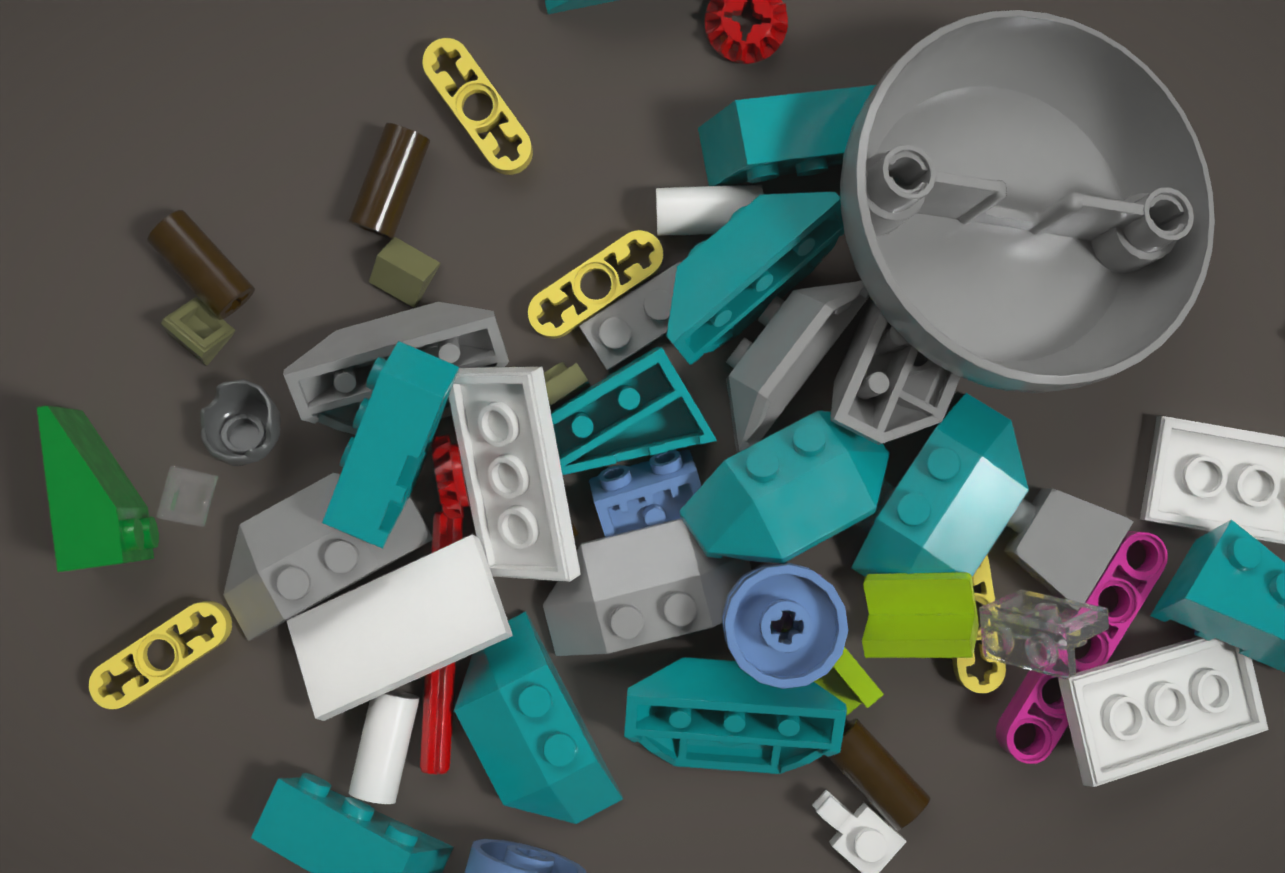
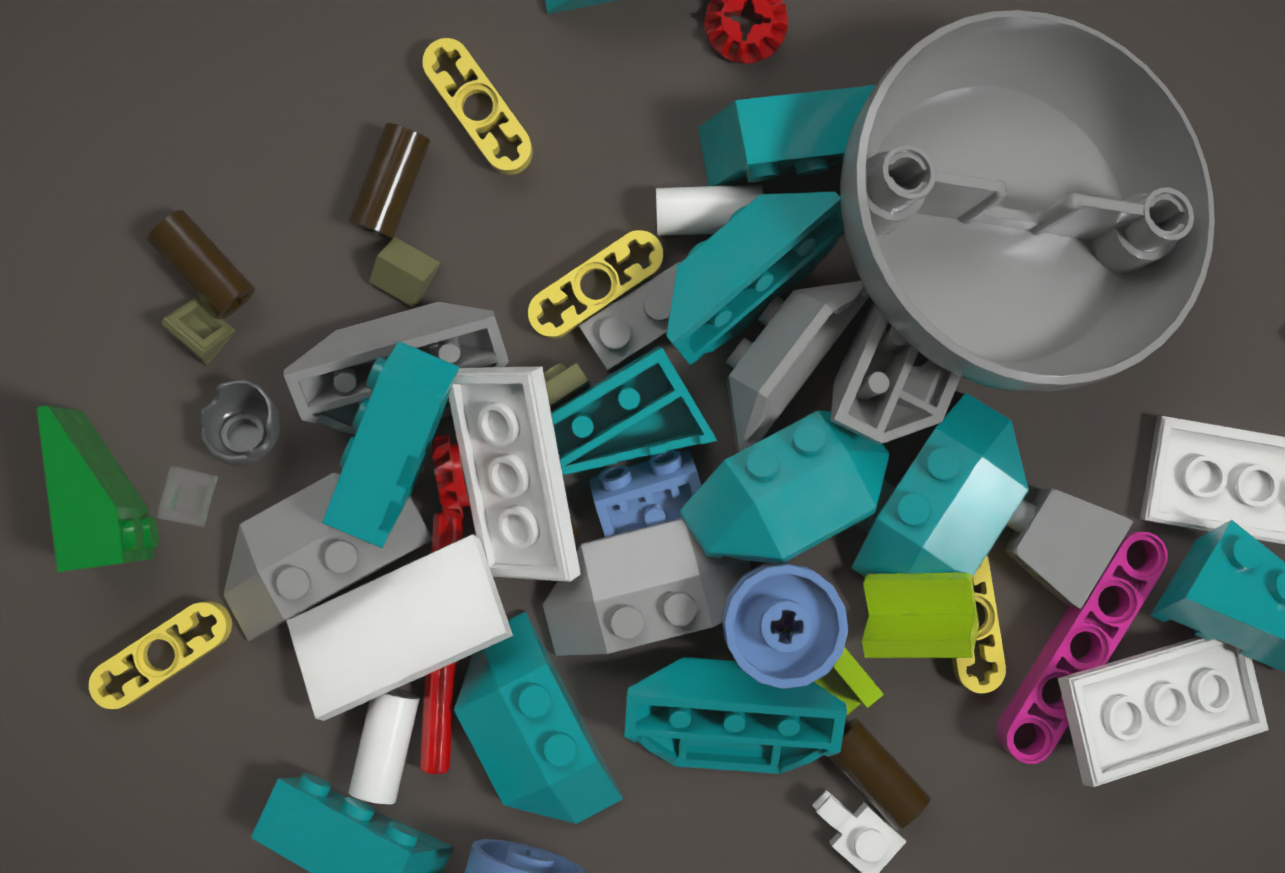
clear bracket [979,590,1109,679] -> none

